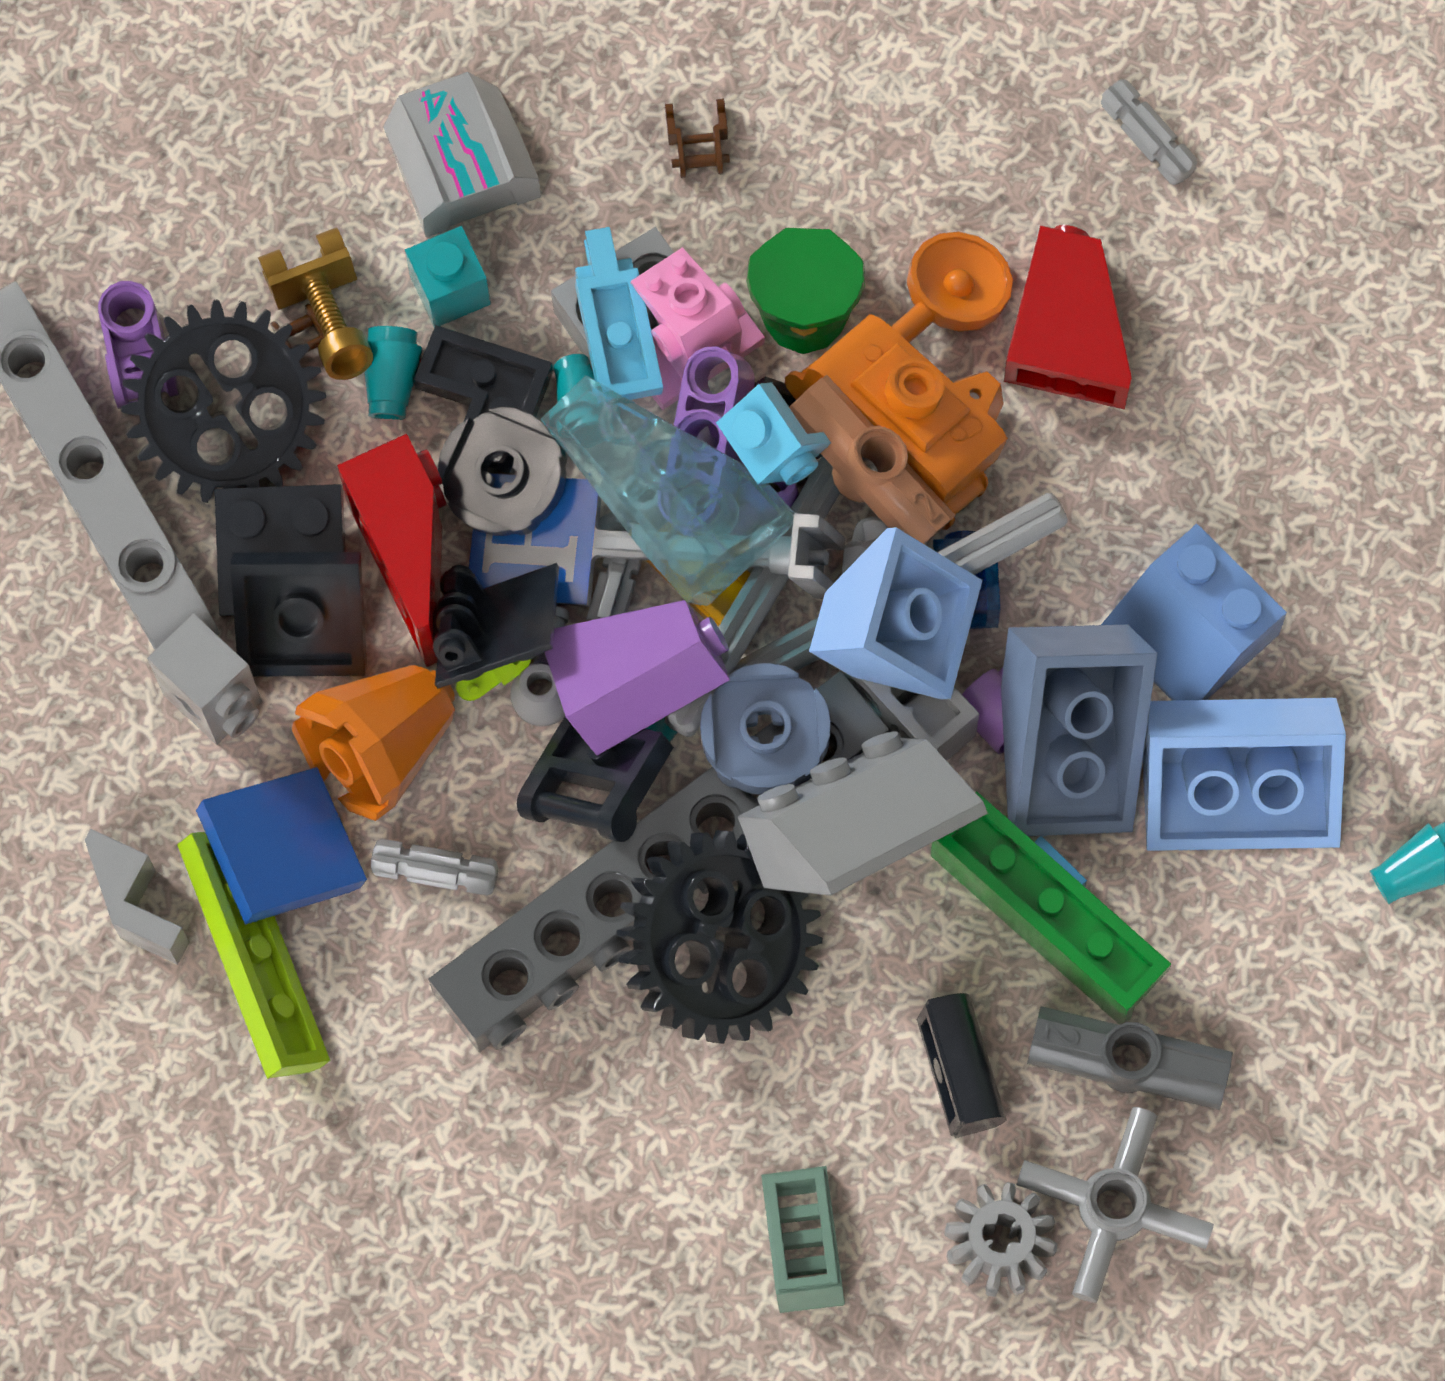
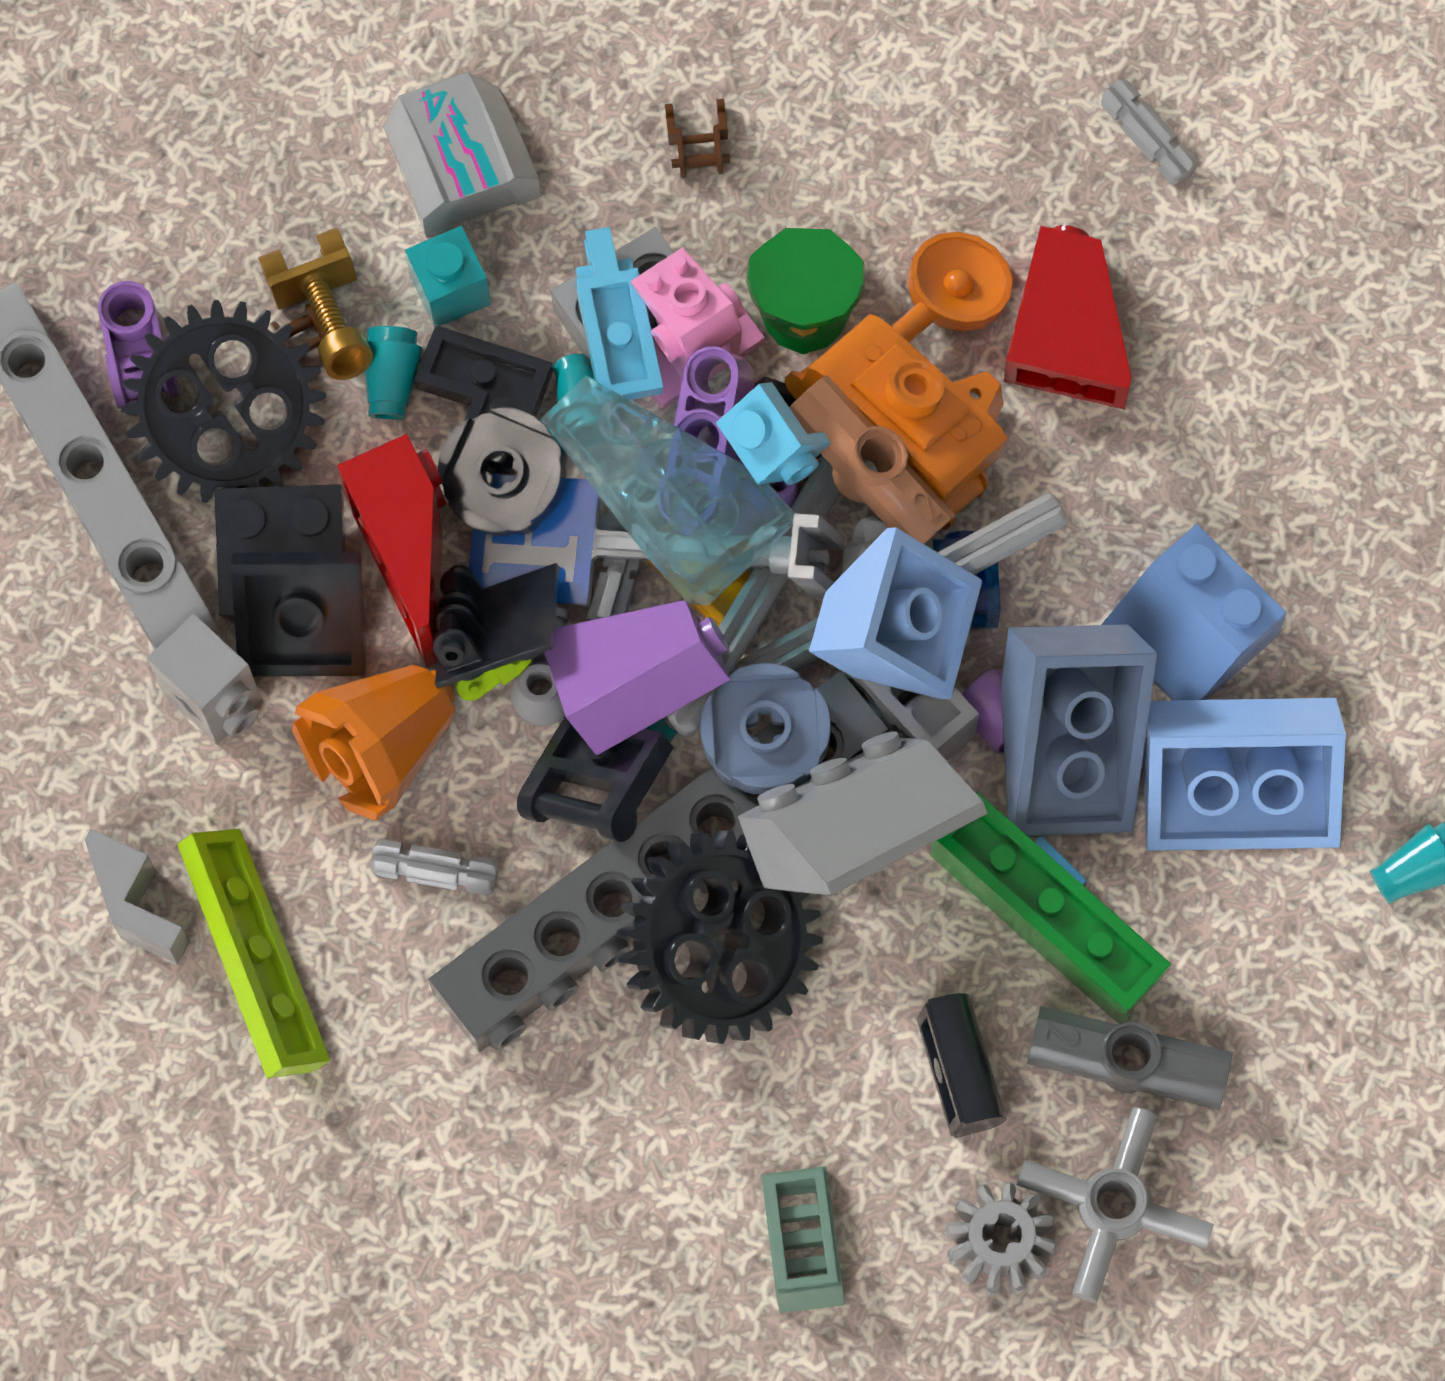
blue tile [196,767,367,924] -> none

